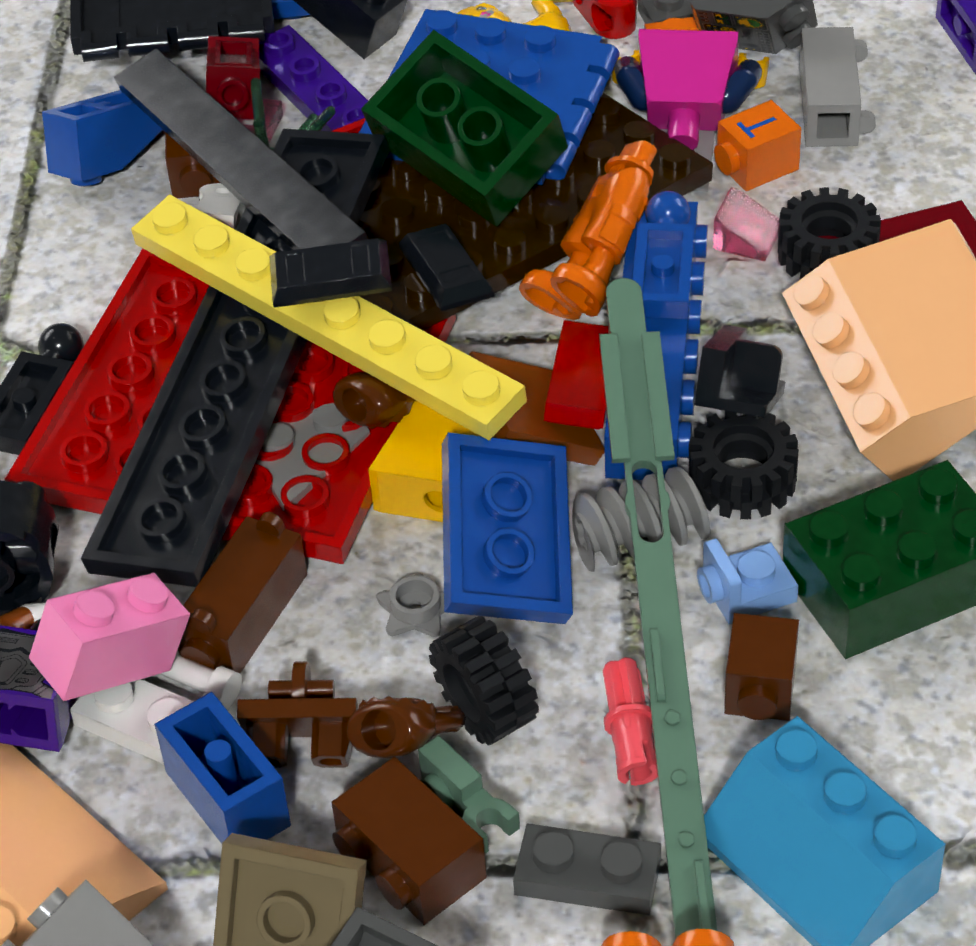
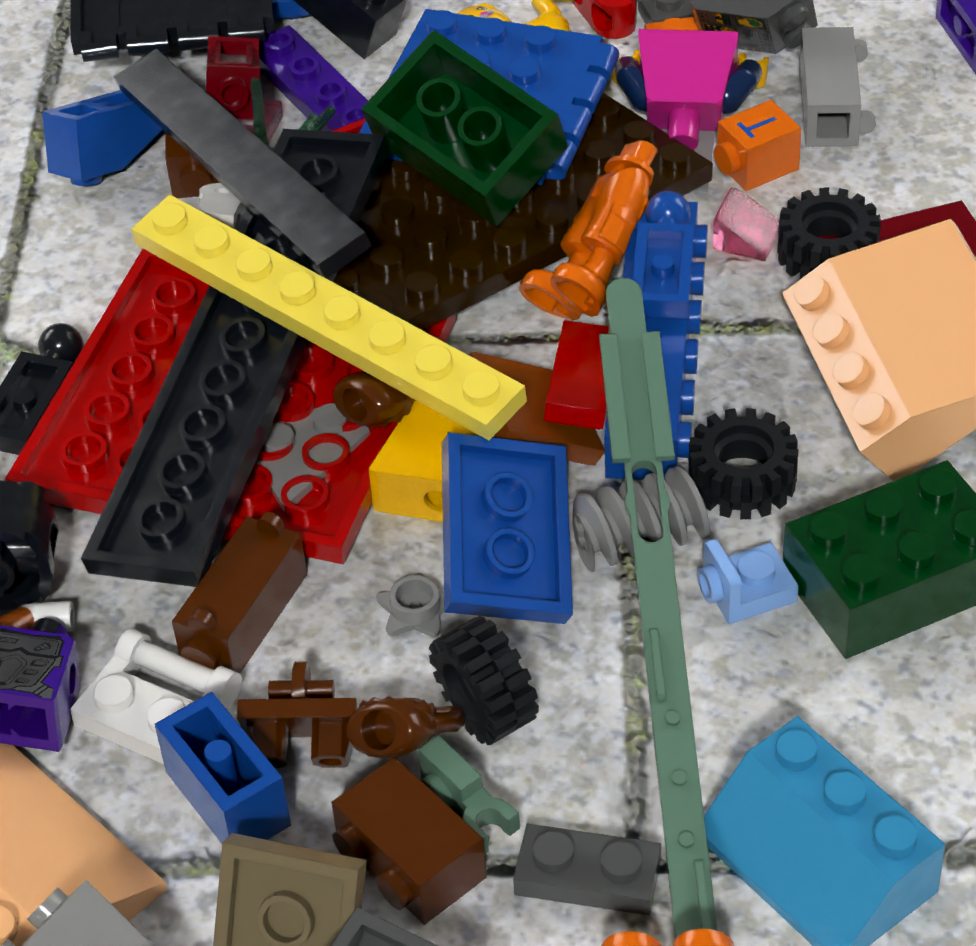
bright pink brick [29,573,190,701] -> none
black tile [269,238,392,307] -> none
black tile [399,223,495,311] -> none
coral axle [602,657,658,786] -> none
black panel [694,325,786,417] -> none
reddish brown brick [724,613,799,721] -> none

